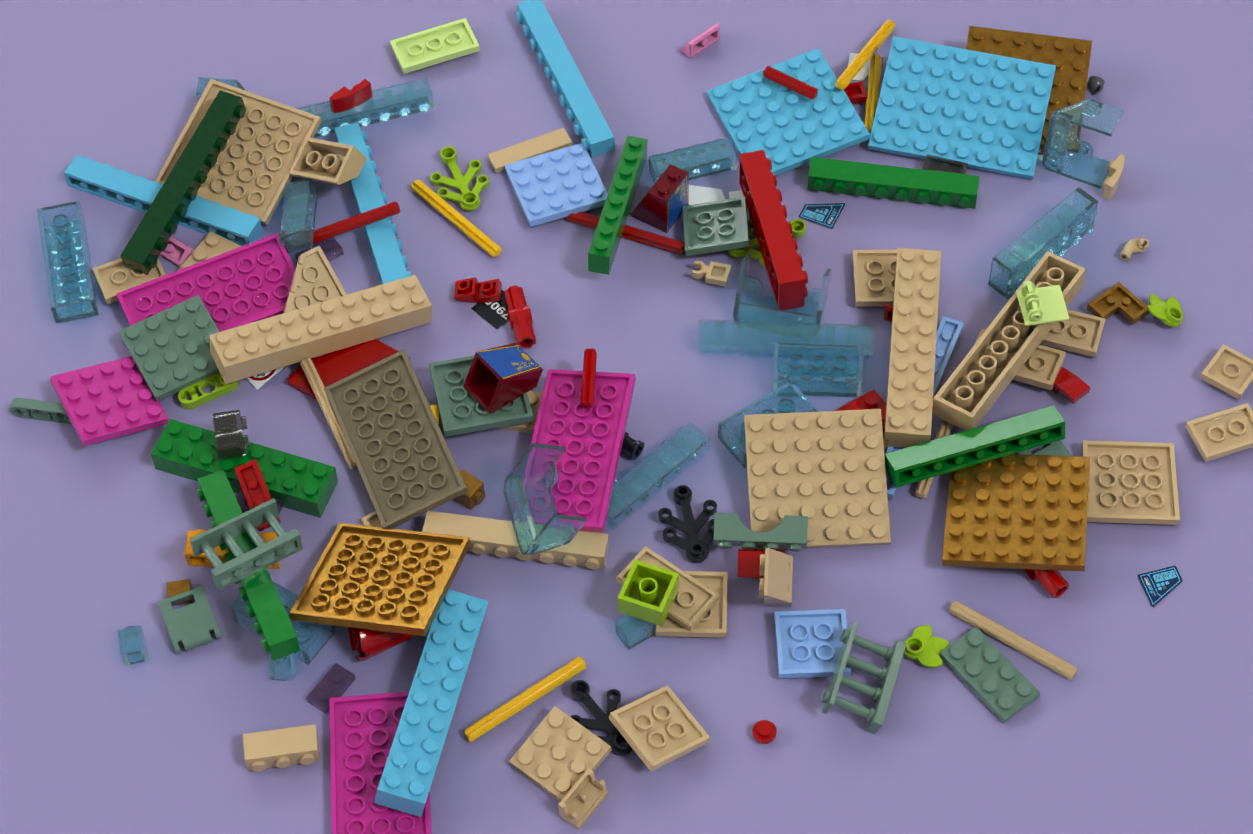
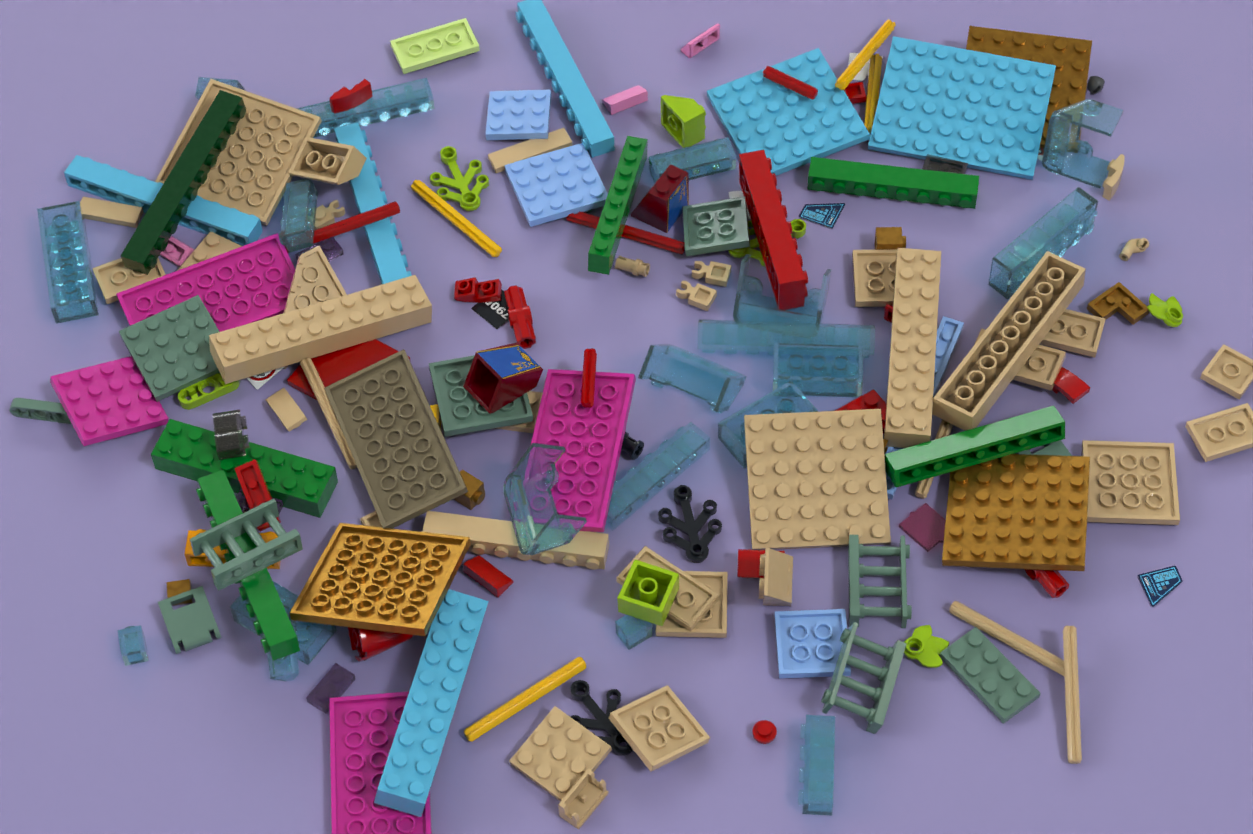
tan brick [243,724,321,772] -> none
white sticker [689,185,725,205] -> none
sand green arch [713,513,808,552] -> none
yellowish green hinge [1016,281,1069,326] -> none
none -> tan tile [76,197,144,228]
none -> tan slope [265,388,308,432]
none -> tan plate [305,200,345,230]
none -> red slope [463,555,514,598]
none -> light blue plate [485,90,551,140]
none -> bright pink slope [602,85,648,115]
none -> tan pin [615,256,650,277]
none -> clear light blue windscreen [638,344,746,413]
none -> lime slope [661,95,706,150]
none -> tan plate [676,281,717,311]
none -> clear light blue brick [798,715,835,816]
none -> sand green fence [848,534,912,628]
none -> pearl gold brick [875,227,906,250]
none -> clear pink piece [899,503,946,552]
none -> tan axle [1063,626,1082,764]

